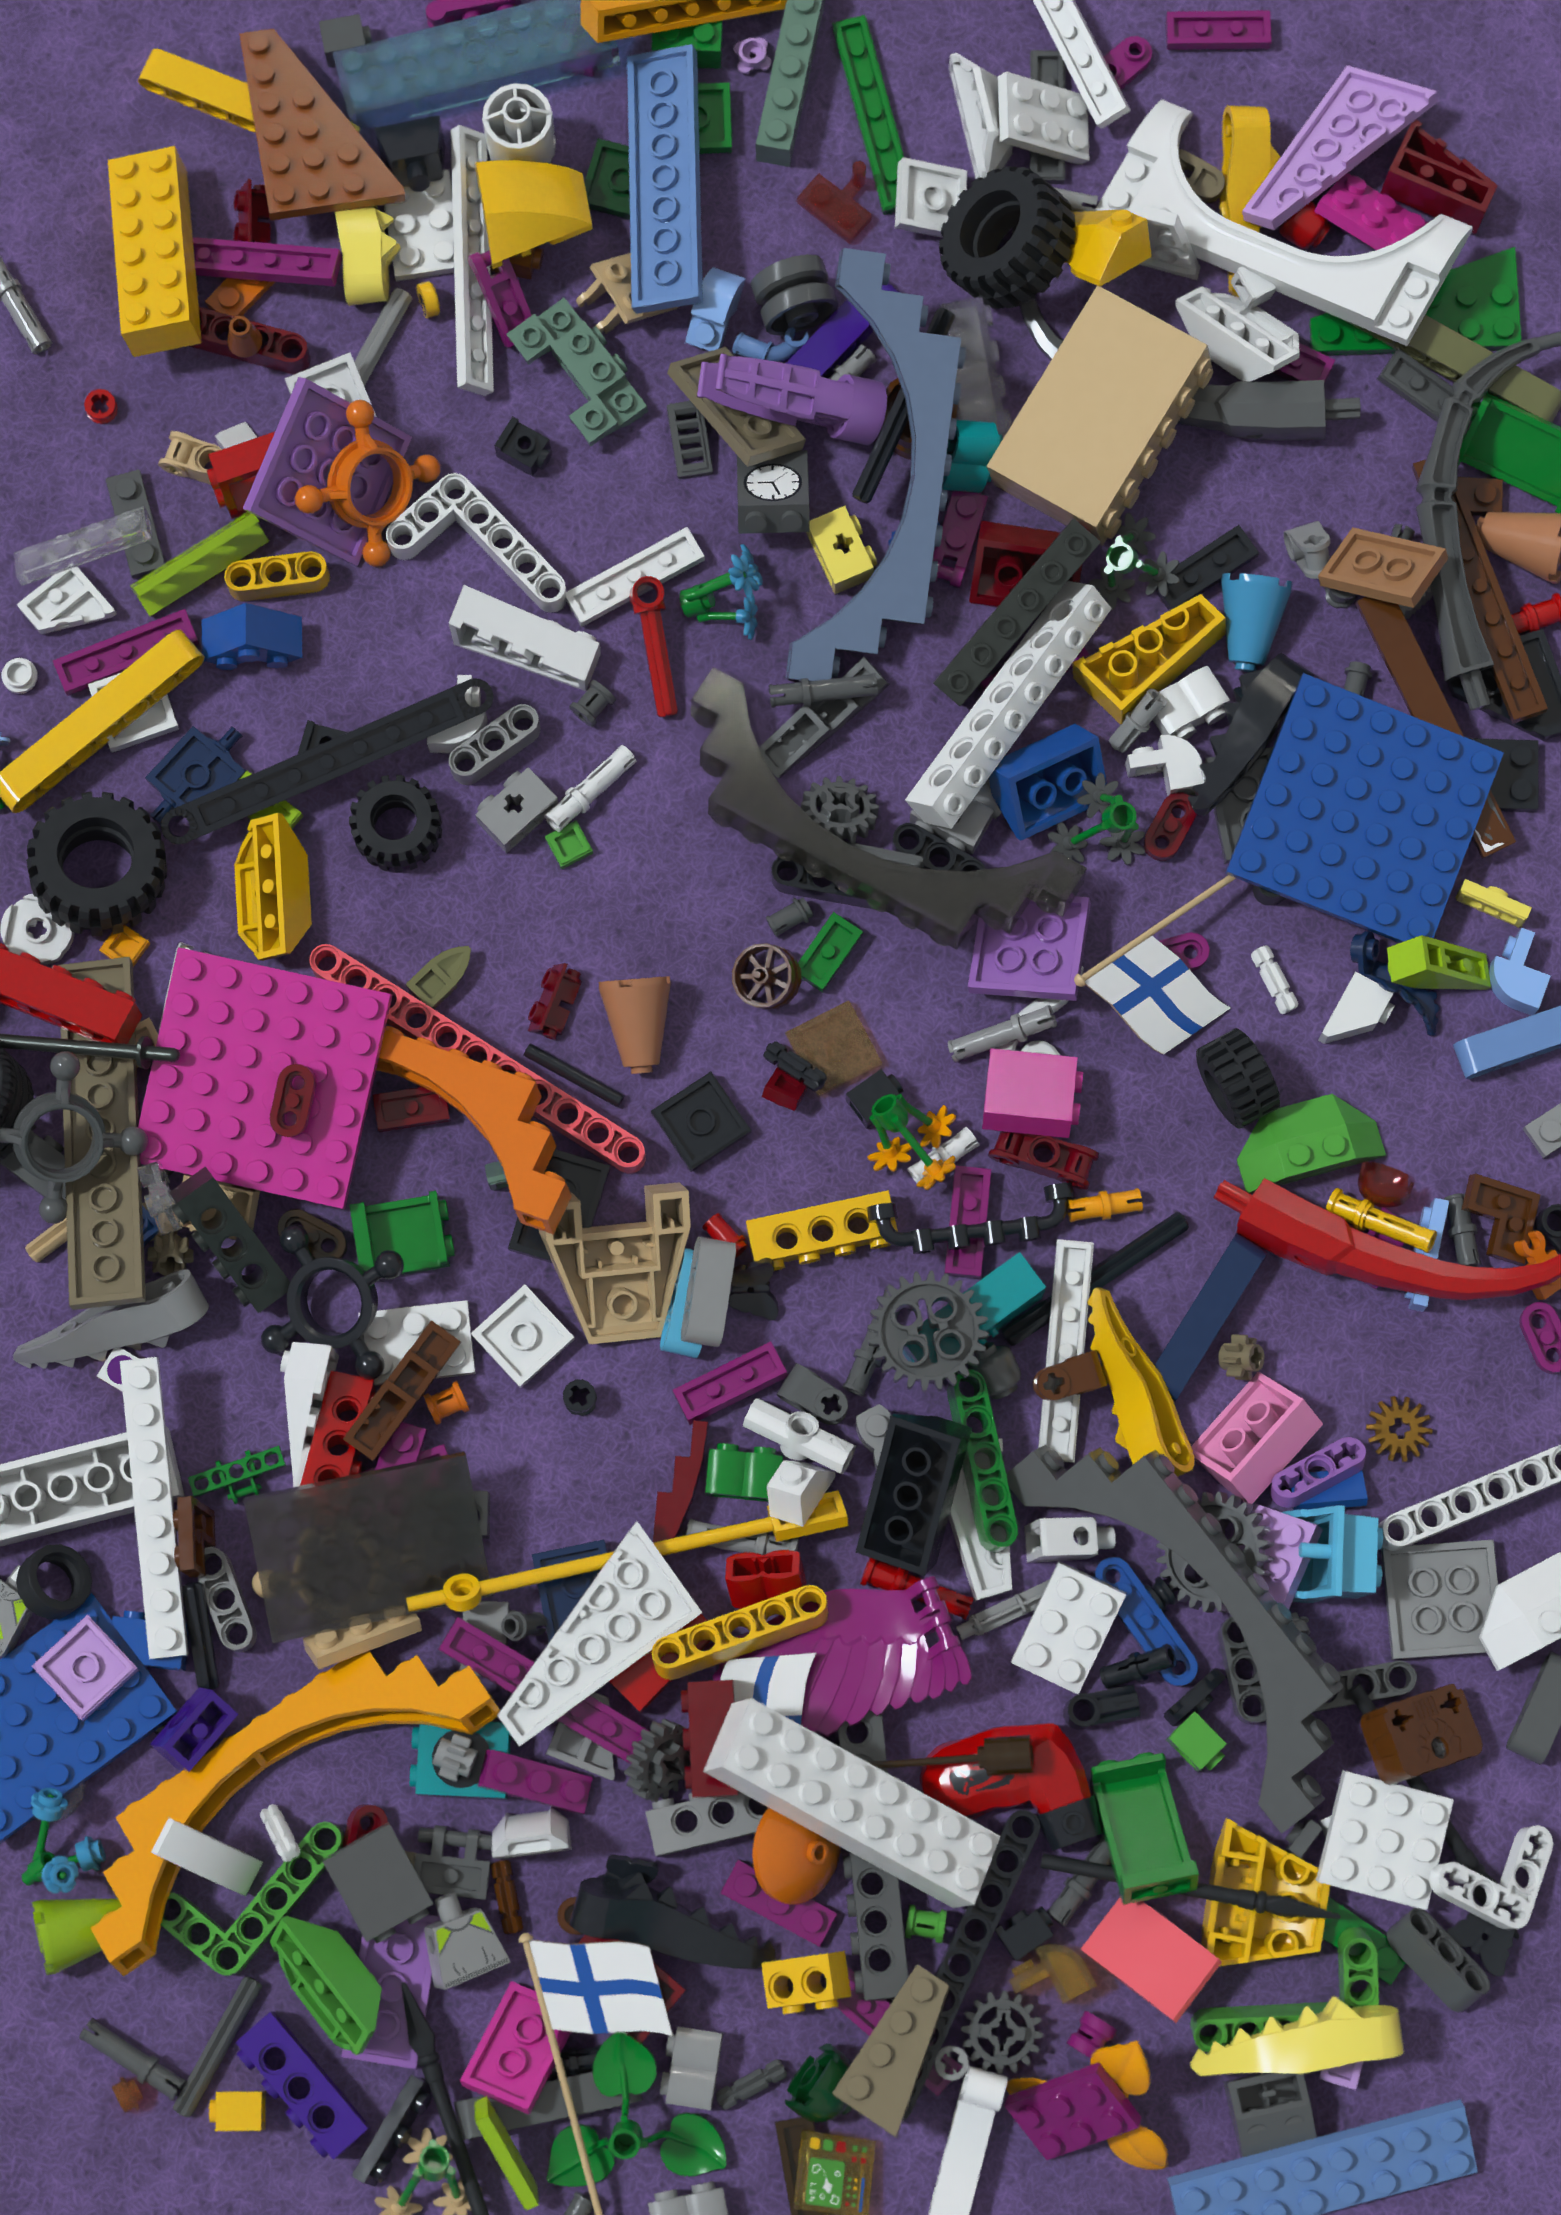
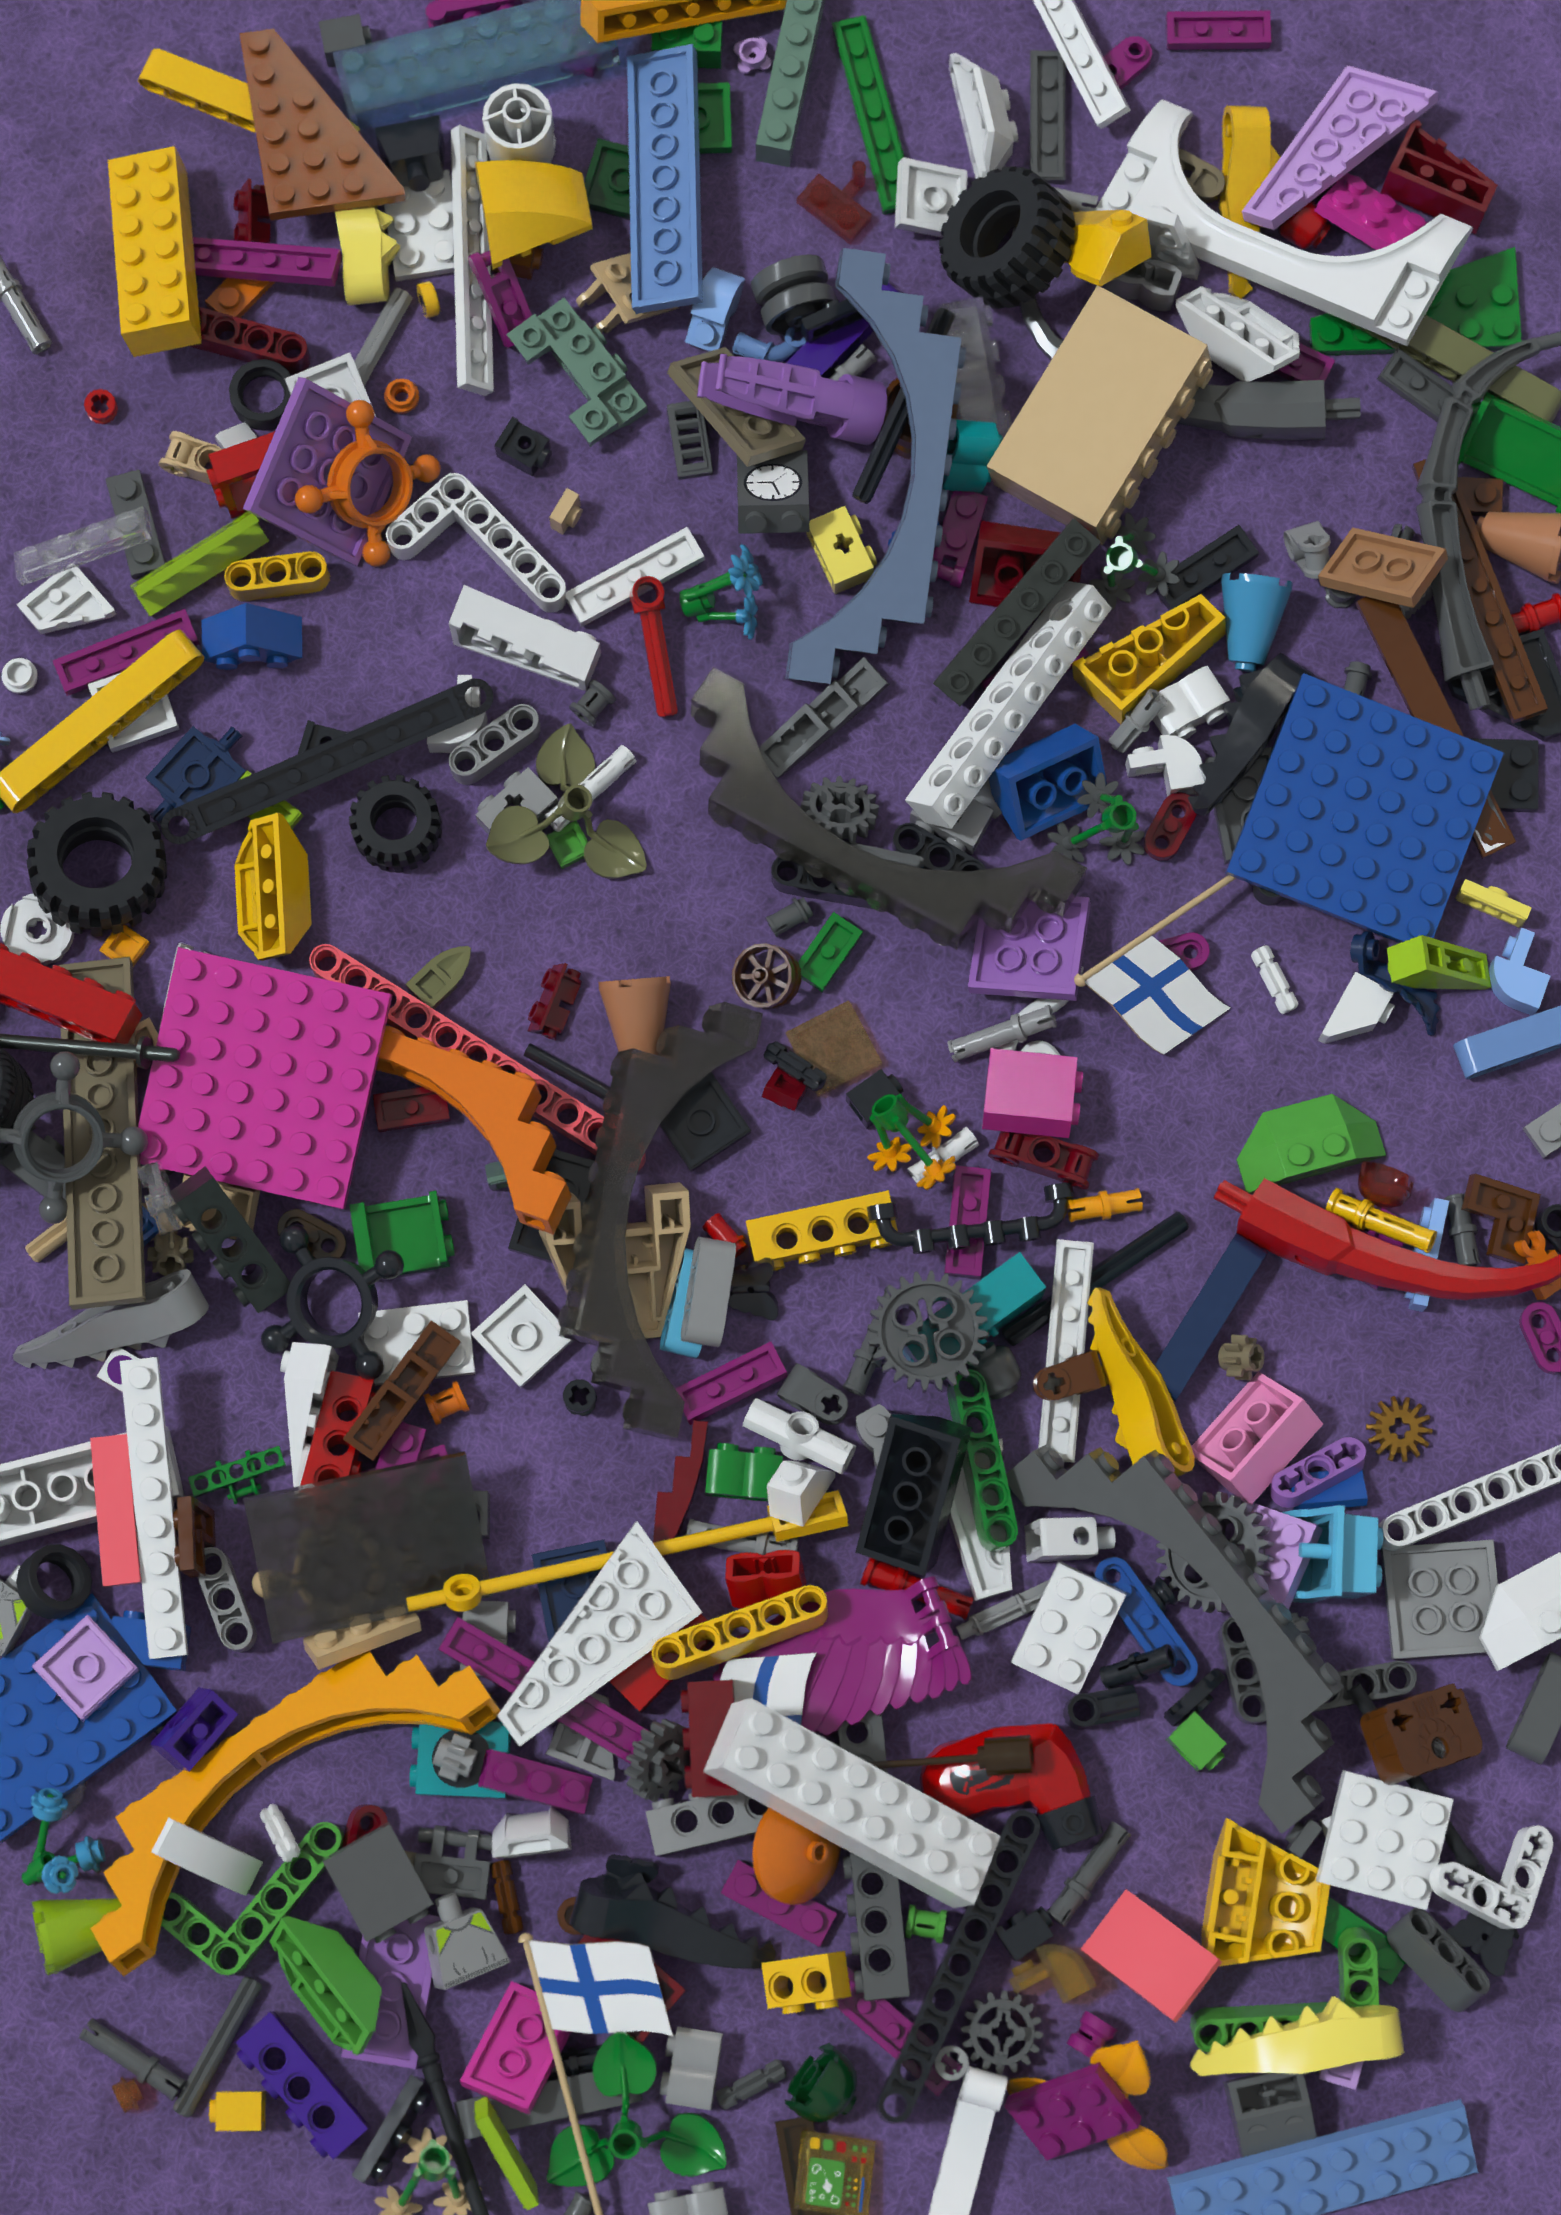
black axle [182,1582,220,1690] -> none
dark orange cone [227,316,262,357] -> none
dark red plate [270,1064,317,1137] -> none
dark grey pin [501,1611,547,1641] -> none
dark grey pin [769,673,878,708] -> none
dark tan wing [832,1964,950,2138] -> none
white plate [998,72,1089,165] -> none
black piece [1041,1853,1341,1919] -> none
green panel [1090,1752,1199,1905] -> none
black tyre [1196,1028,1280,1129] -> none
white slope [1231,266,1277,310] -> none
none -> coral tile [90,1434,142,1587]
none -> black tyre [229,359,291,431]
none -> orange plate [384,379,419,414]
none -> olive plant [486,724,646,879]
none -> tan plate [549,488,582,535]
none -> clear smoke arch [558,1002,763,1439]
none -> black plate [801,299,864,342]
none -> light grey brick [1105,259,1183,311]

